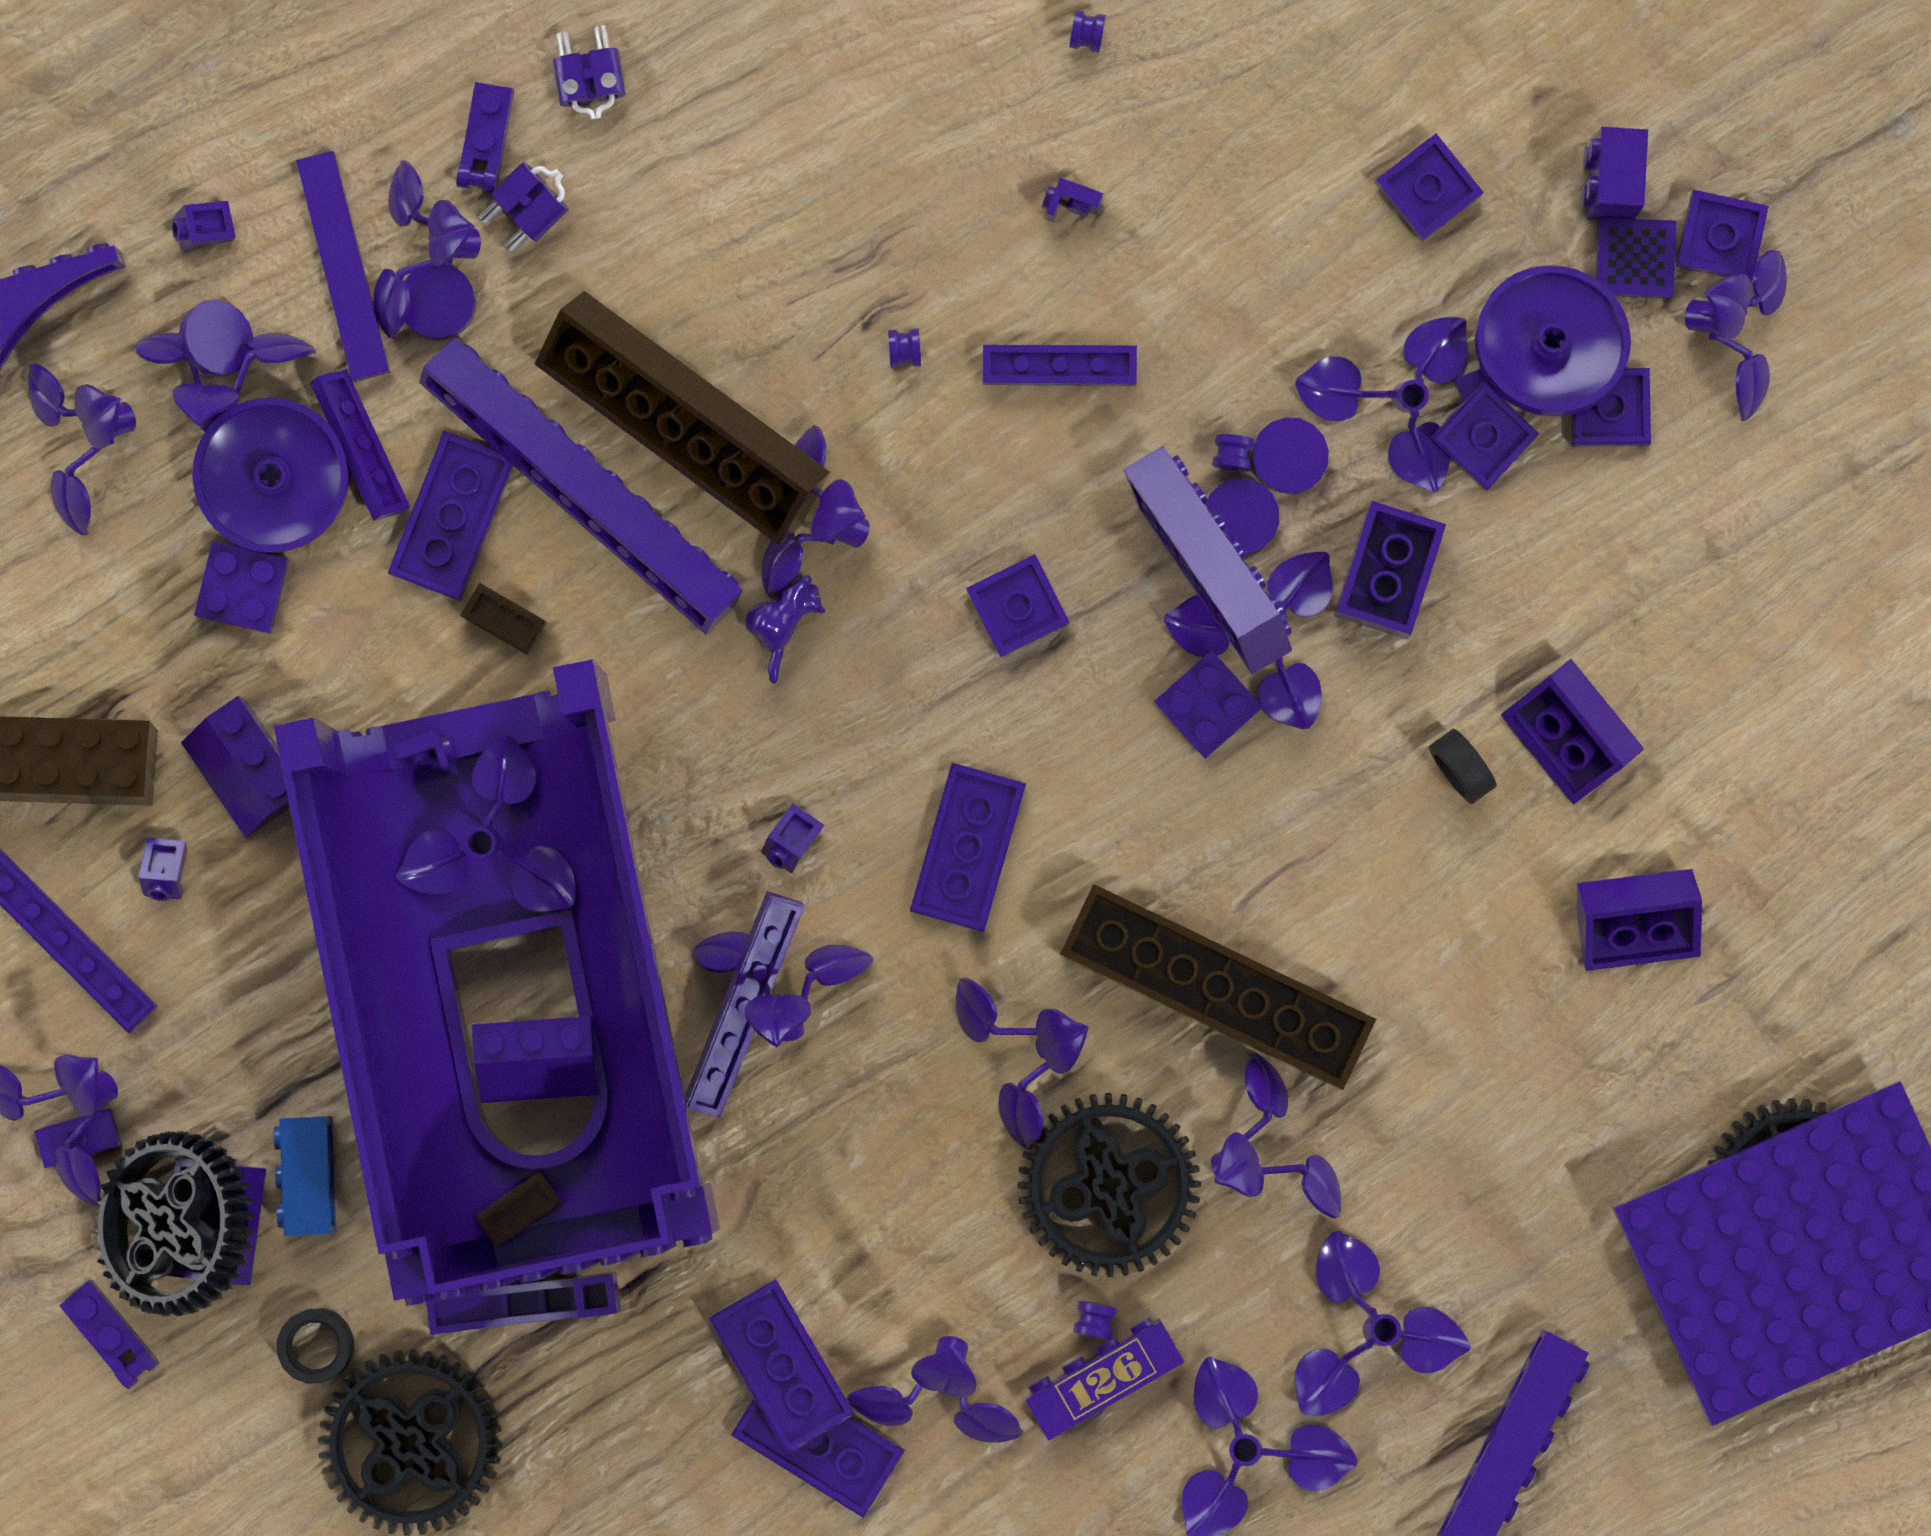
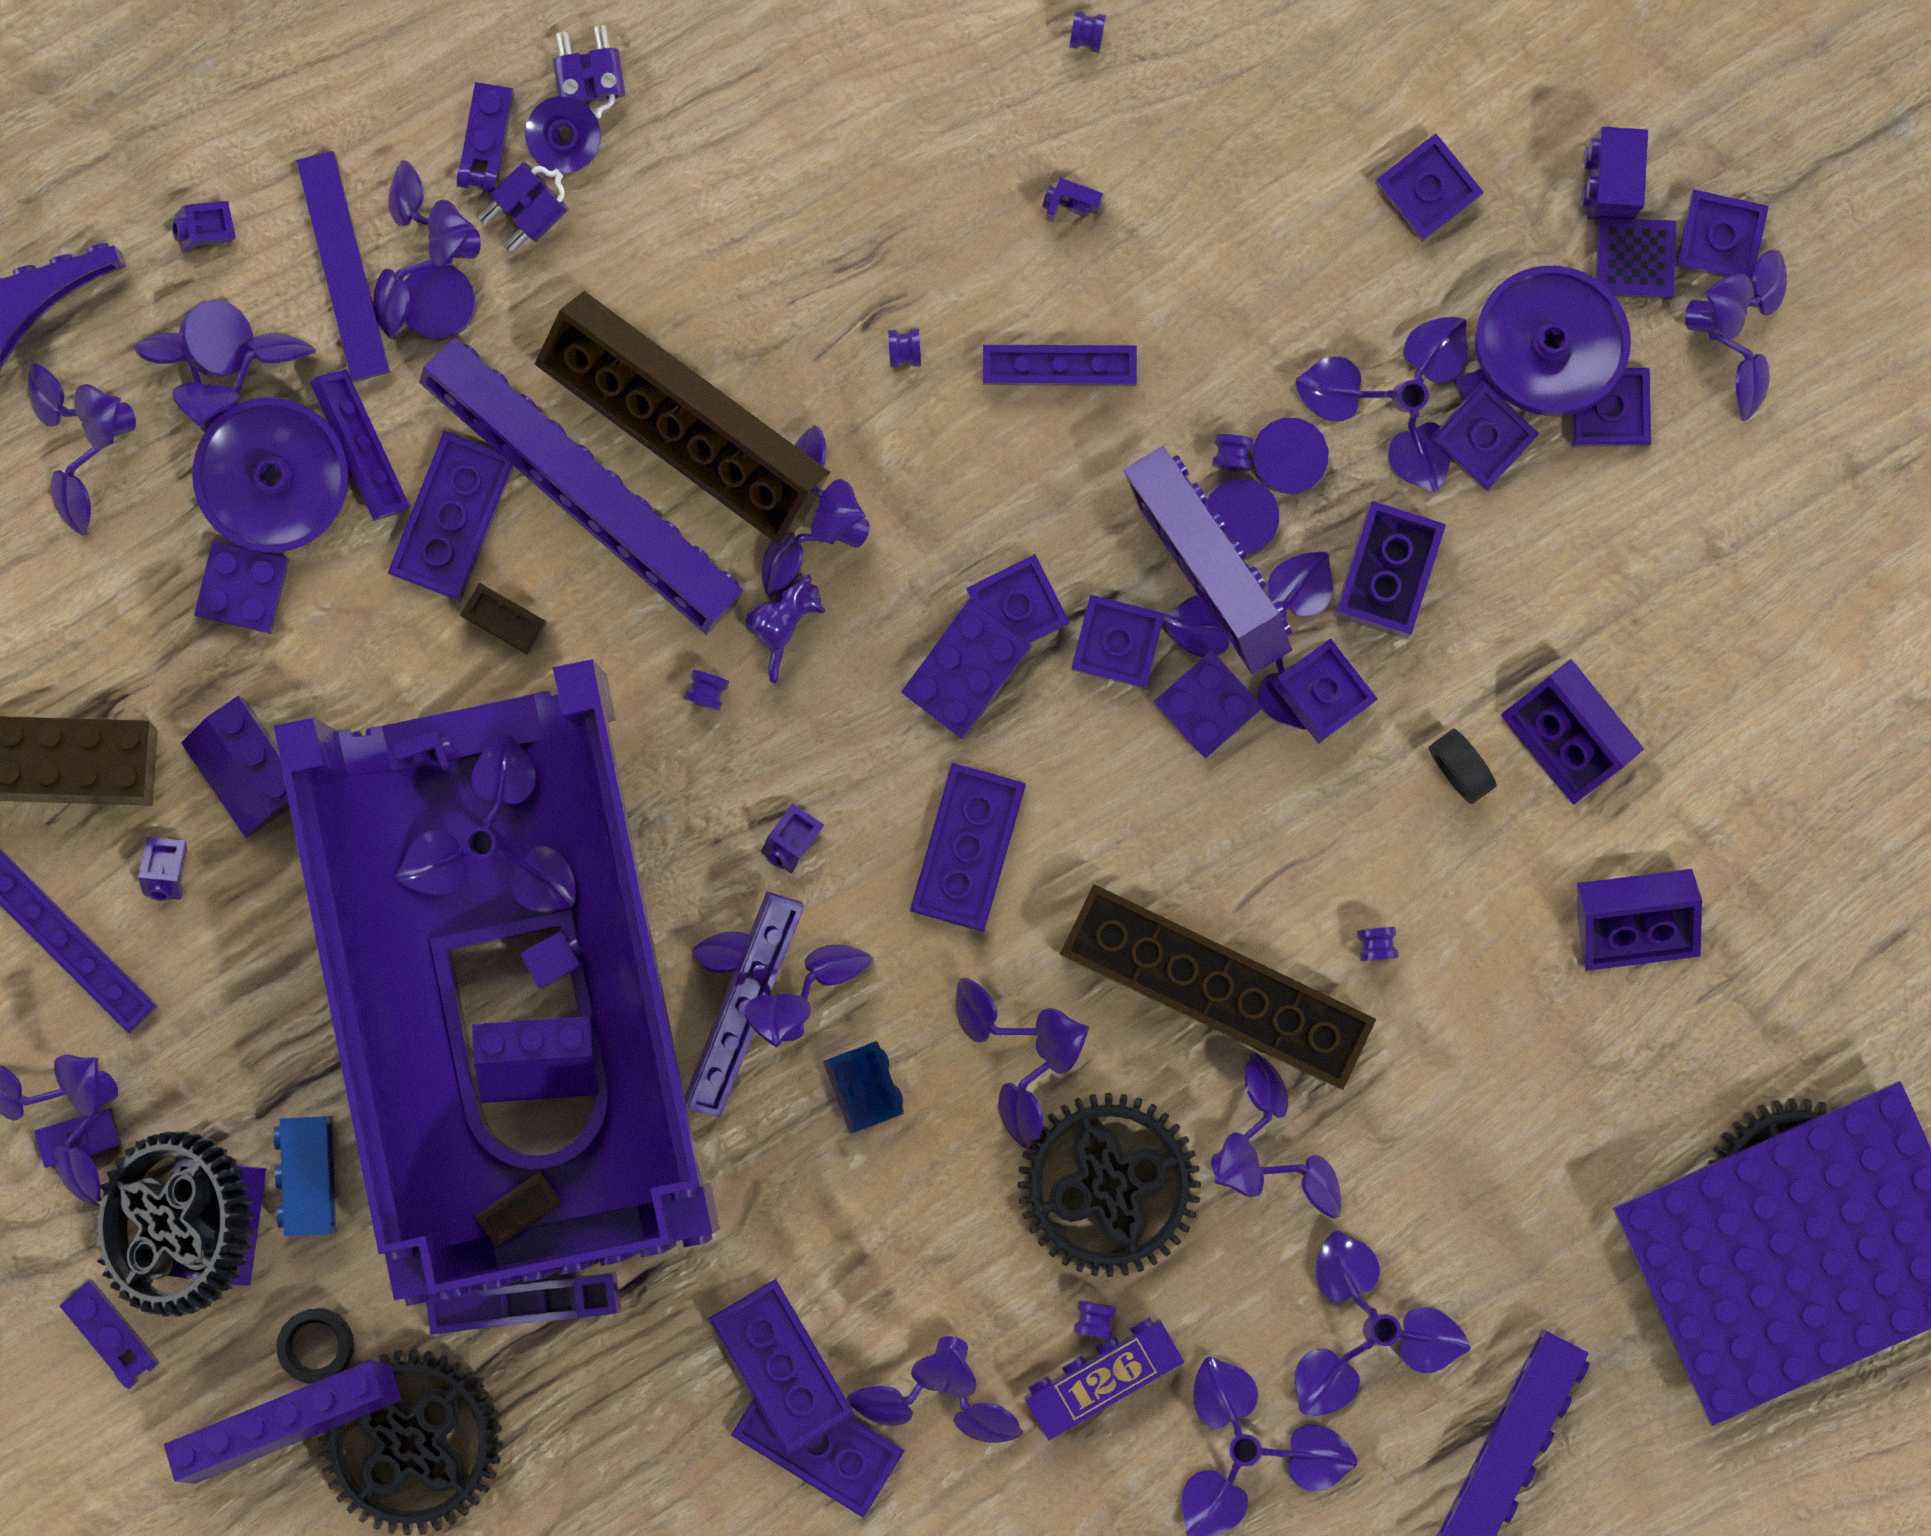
none -> dark purple brick [164,1360,401,1484]
none -> dark purple brick [520,931,585,989]
none -> dark purple dish [525,96,601,173]
none -> dark purple wheel [683,670,729,711]
none -> clear blue bracket [823,1041,904,1134]
none -> dark purple plate [901,600,1032,739]
none -> dark purple plate [1071,594,1165,689]
none -> dark purple plate [1271,638,1378,744]
none -> dark purple wheel [1357,927,1399,962]

